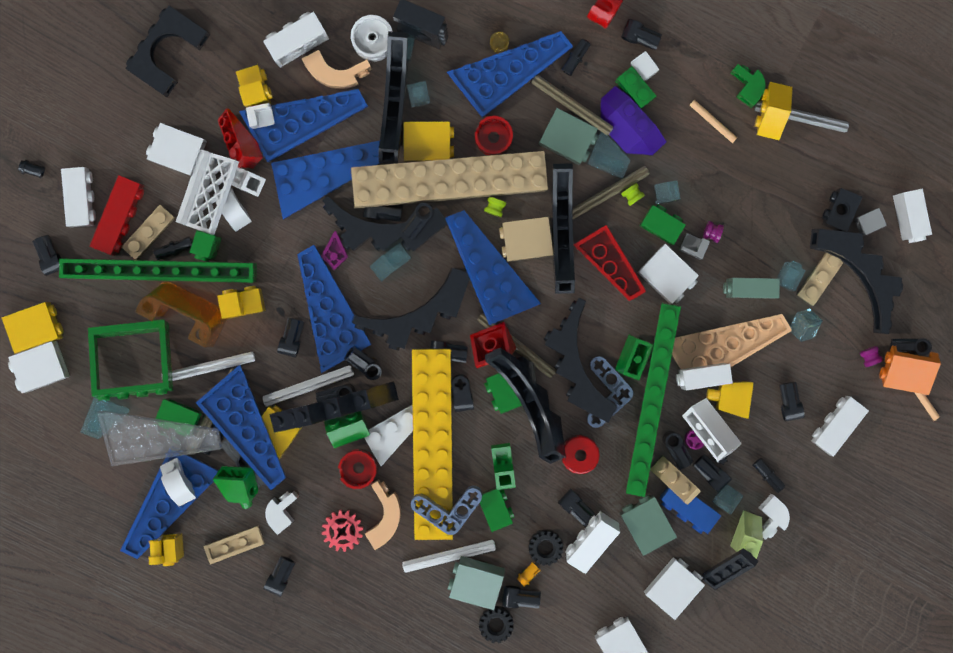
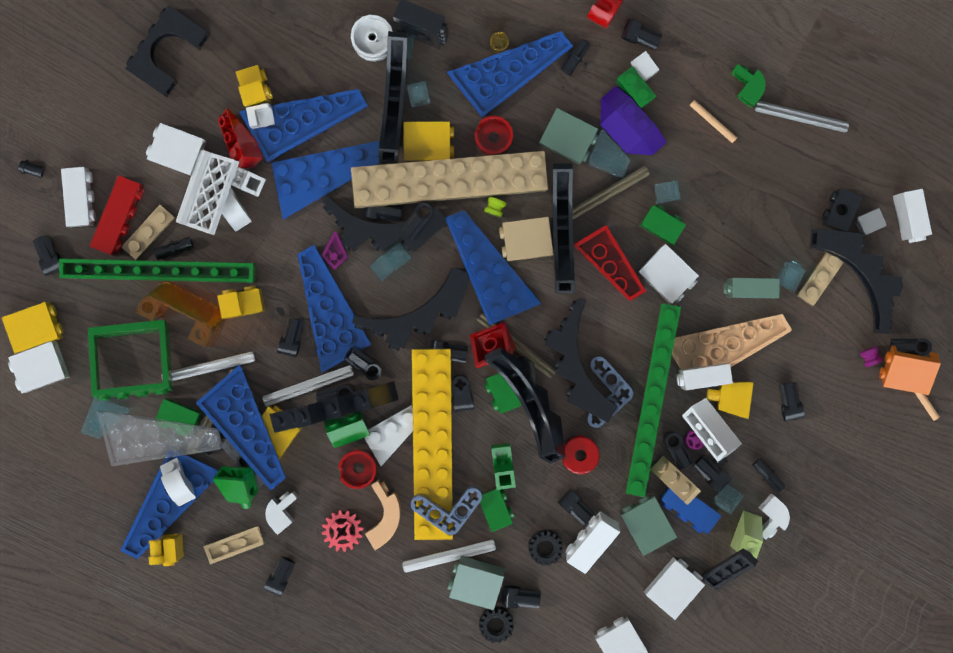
green brick [190,230,222,262] -> none
white brick [263,12,329,68] -> none
light nougat arch [302,50,372,89] -> none
light orange pin [516,562,541,587] -> none
dark tan axle [532,75,613,135] -> none
green brick [615,335,653,380] -> none
lime wheel [621,183,645,206] -> none
light grey panel [679,234,710,260] -> none
magenta wheel [703,221,724,243] -> none
yellow brick [755,82,792,140] -> none
clear light blue panel [790,309,823,342] -> none
white brick [811,396,869,457] -> none

